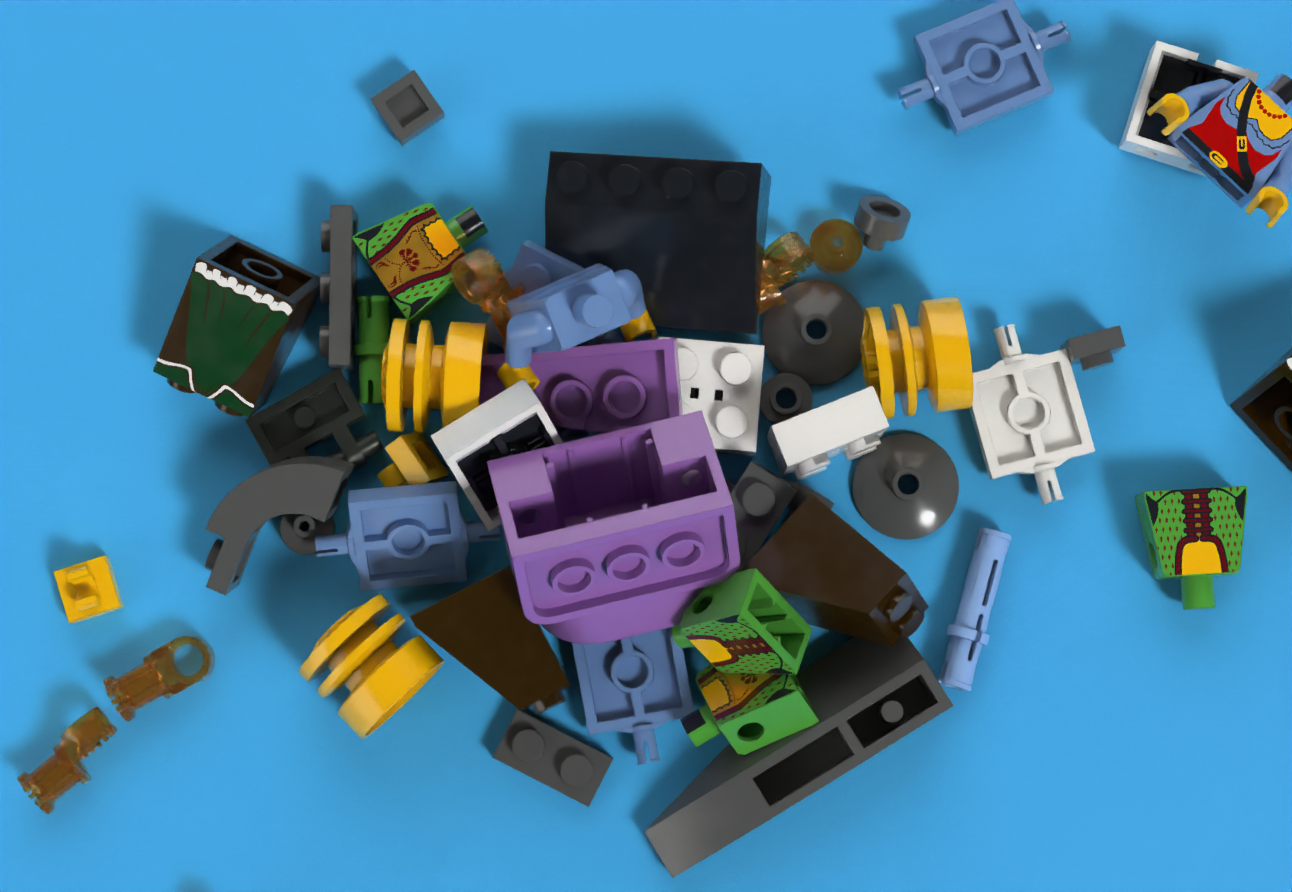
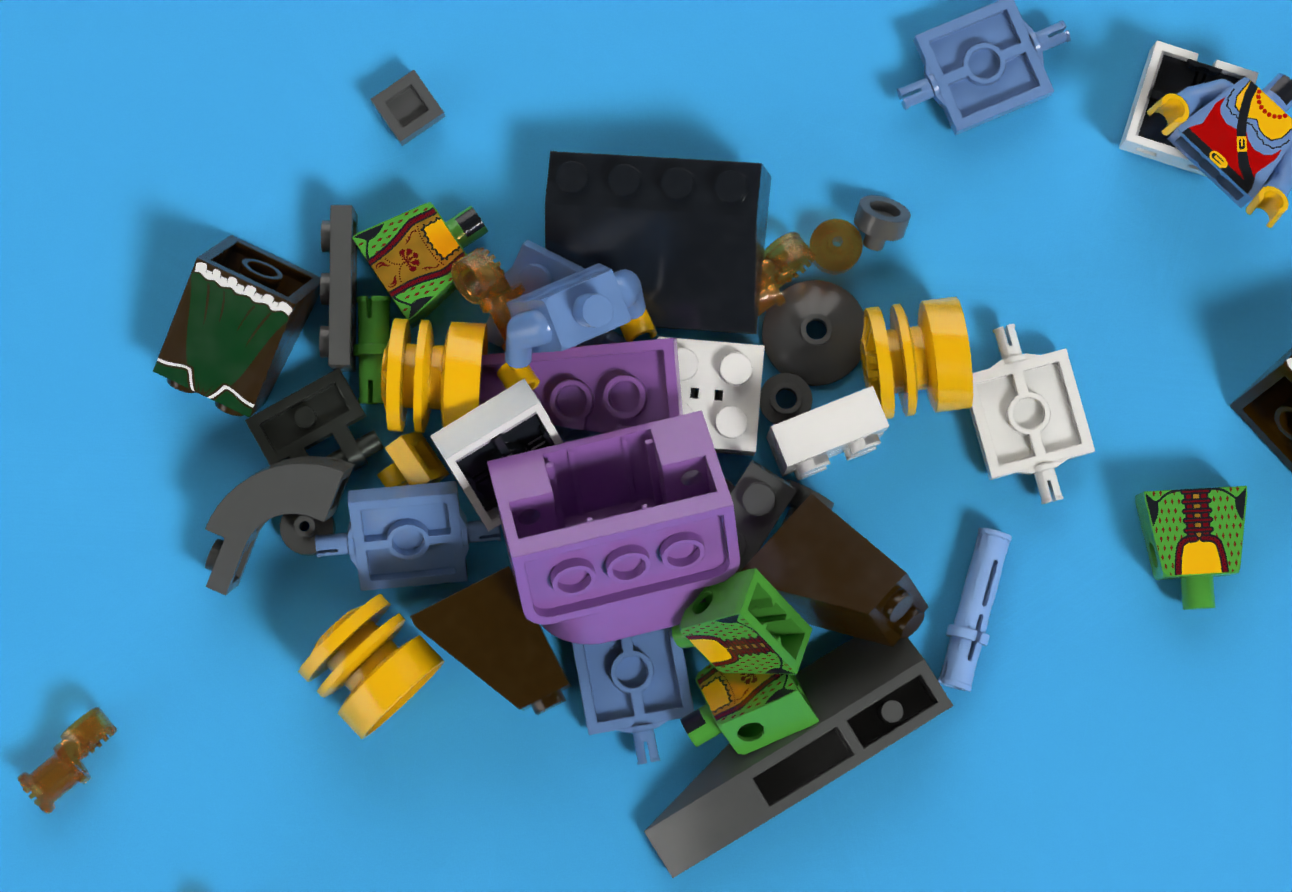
yellow tile [54,555,124,624] -> none
clear orange connector [103,636,215,721] -> none
dark grey plate [492,709,613,807] -> none
dark grey dish [852,433,959,540] -> none
dark grey plate [1060,325,1126,371] -> none

